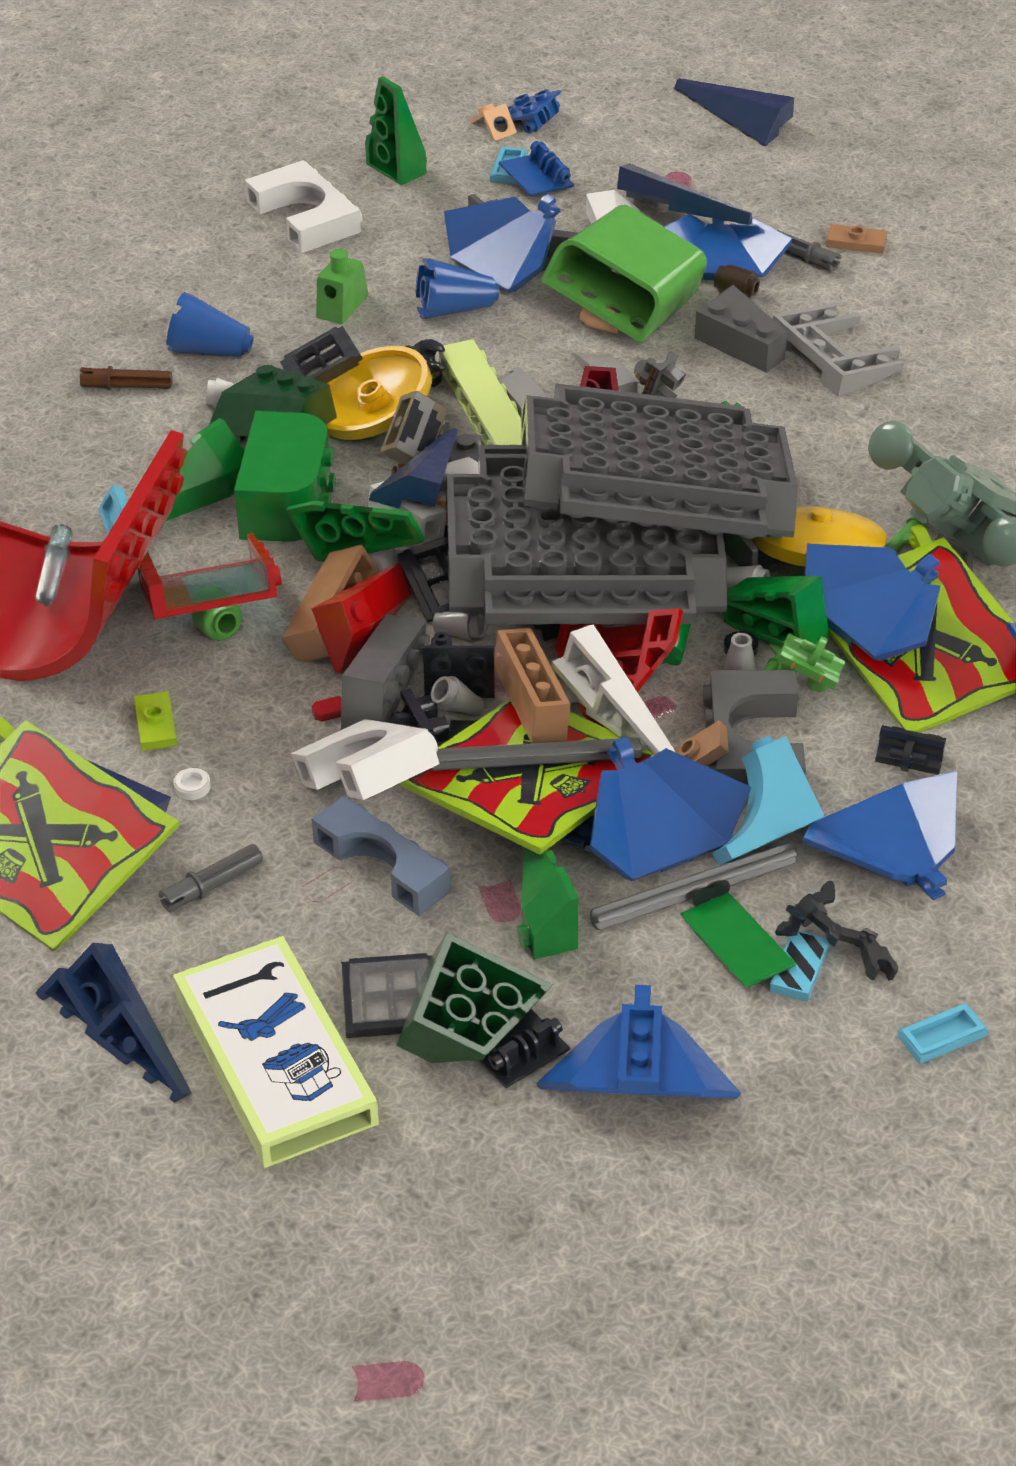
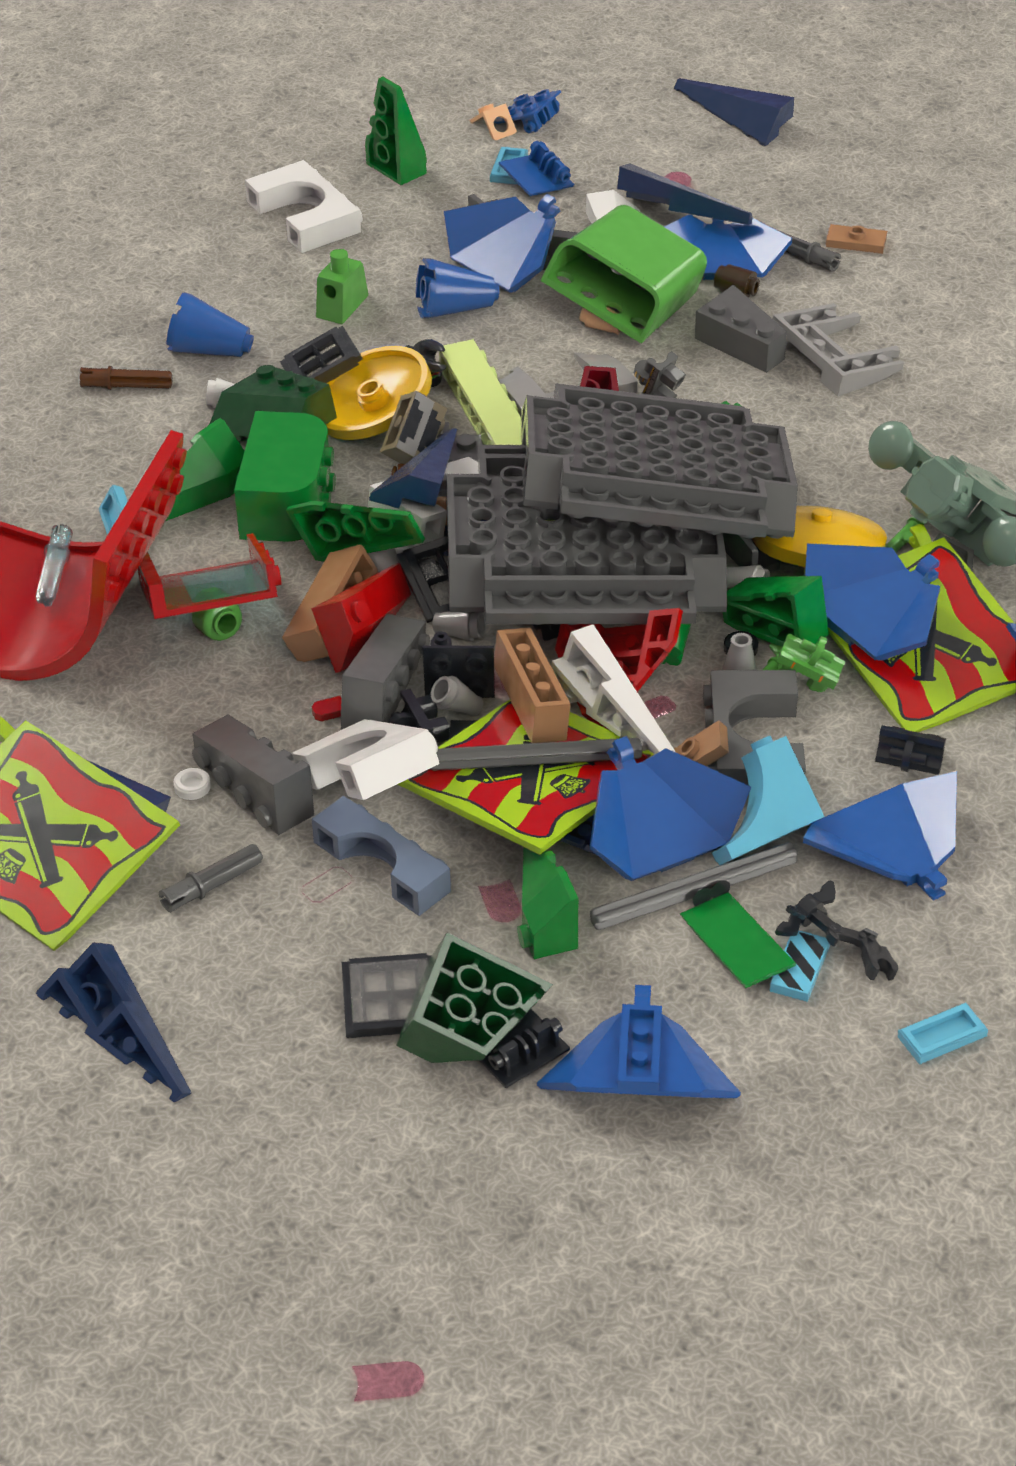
lime plate [134,691,177,751] -> none
brick [173,936,379,1168] -> none
none -> dark grey wedge [192,715,314,835]

